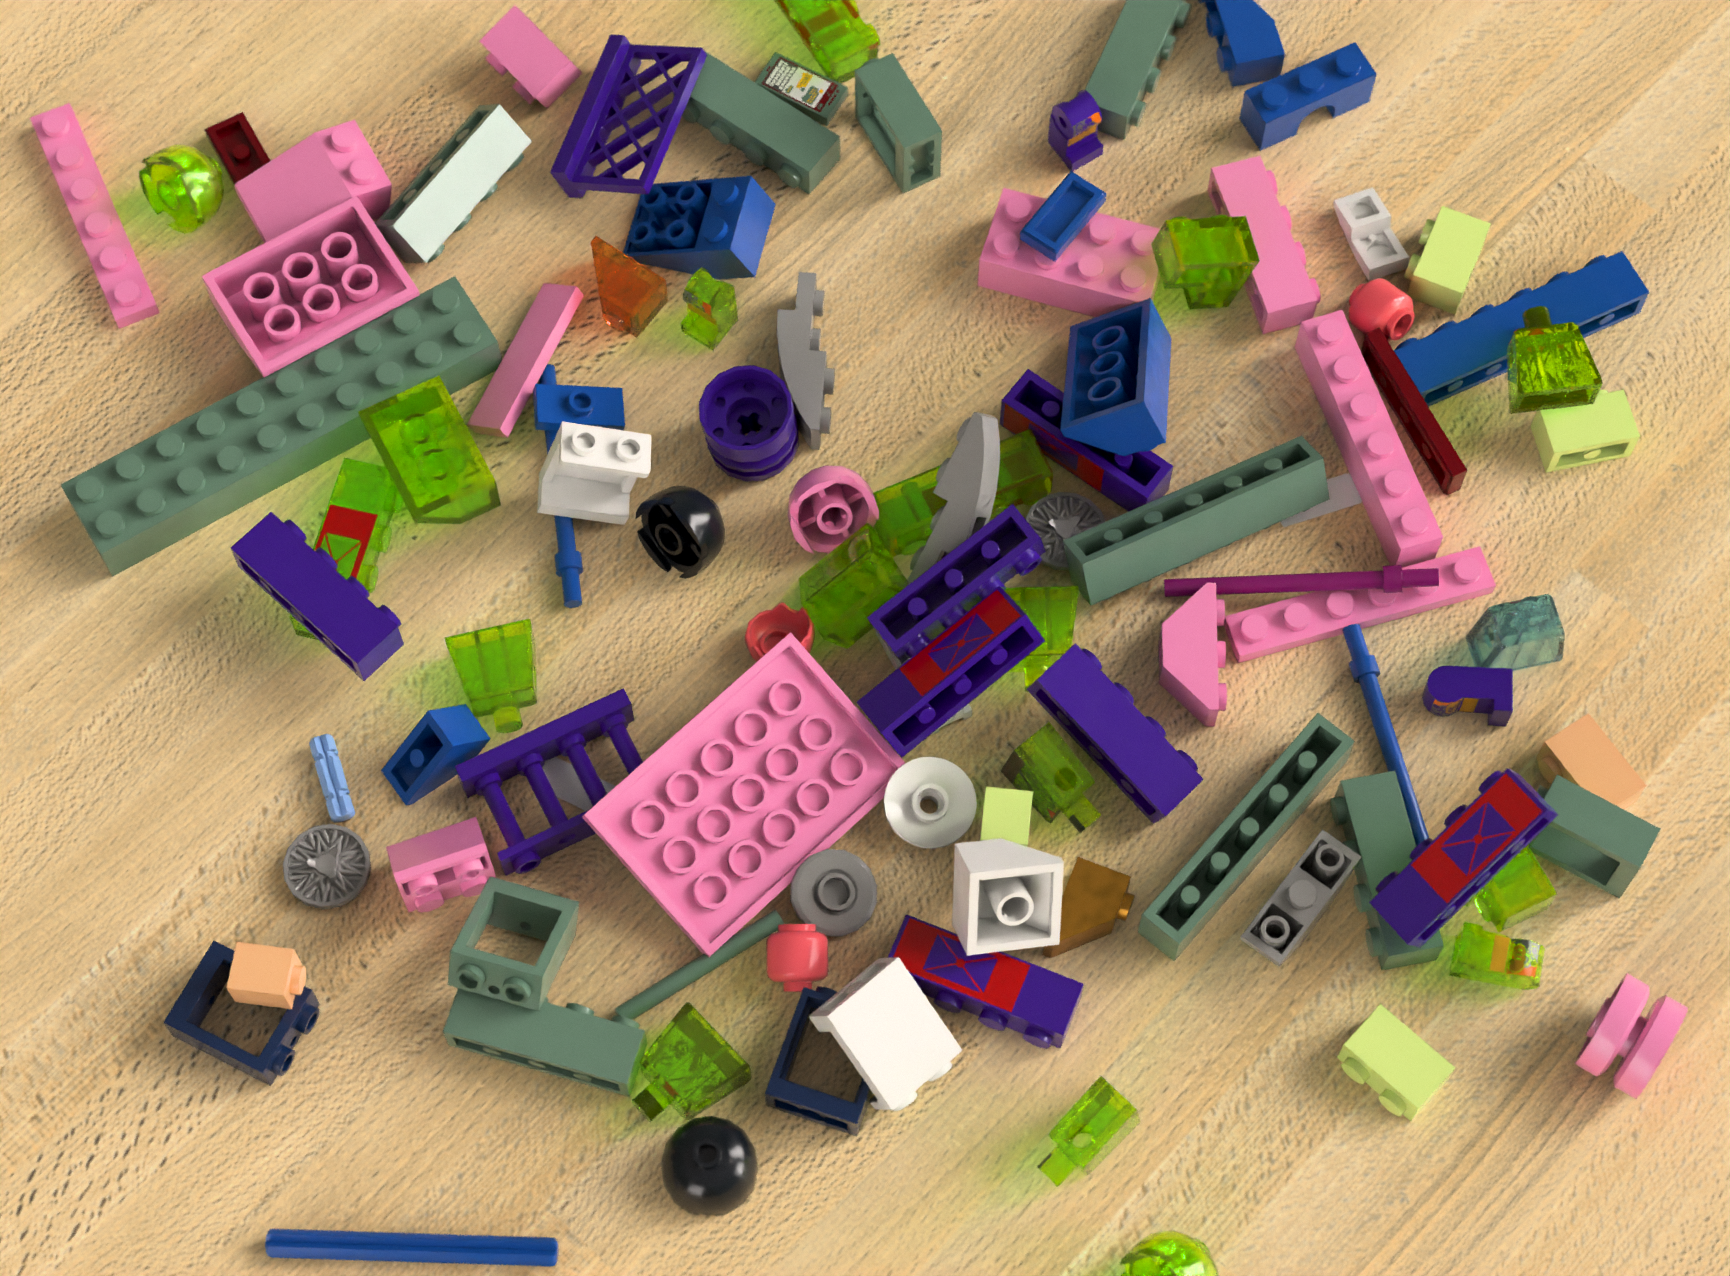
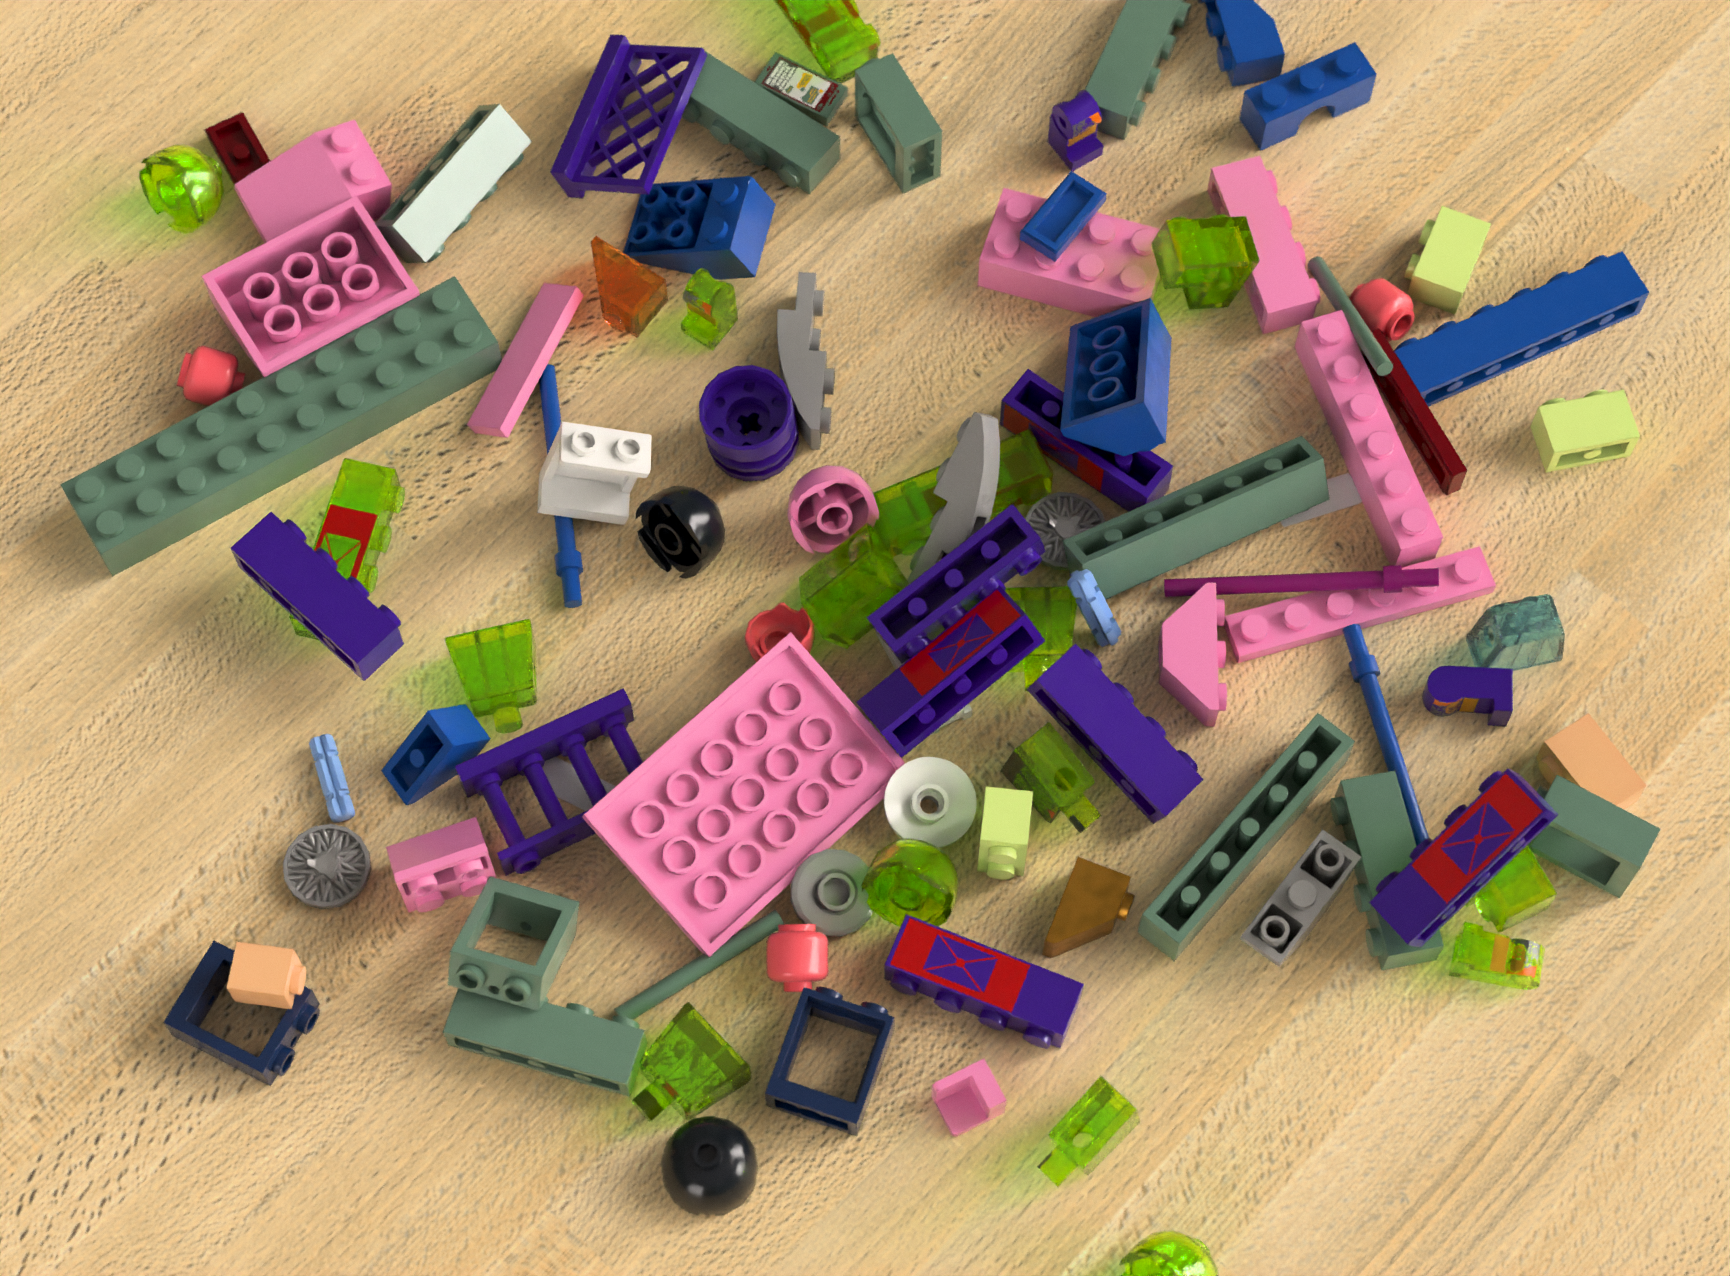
bright pink plate [30,103,160,329] -> none
blue axle [265,1229,559,1266] -> none
clear neon green slope [358,376,501,524] -> none
bright pink brick [480,5,582,109] -> none
blue plate [533,384,625,431] -> none
white panel [808,957,962,1111] -> none
white slope [952,838,1064,955] -> none
white slope [1333,187,1409,281] -> none
yellowish green brick [1337,1004,1455,1121] -> none
clear neon green torso [1507,306,1603,414] -> none
bright pink wheel [1575,973,1688,1099] -> none
none -> coral head [177,346,246,406]
none -> clear neon green cylinder [861,838,959,927]
none -> bright pink panel [931,1059,1007,1137]
none -> light blue axle [1067,569,1121,647]
none -> sand green bar [1308,257,1393,376]

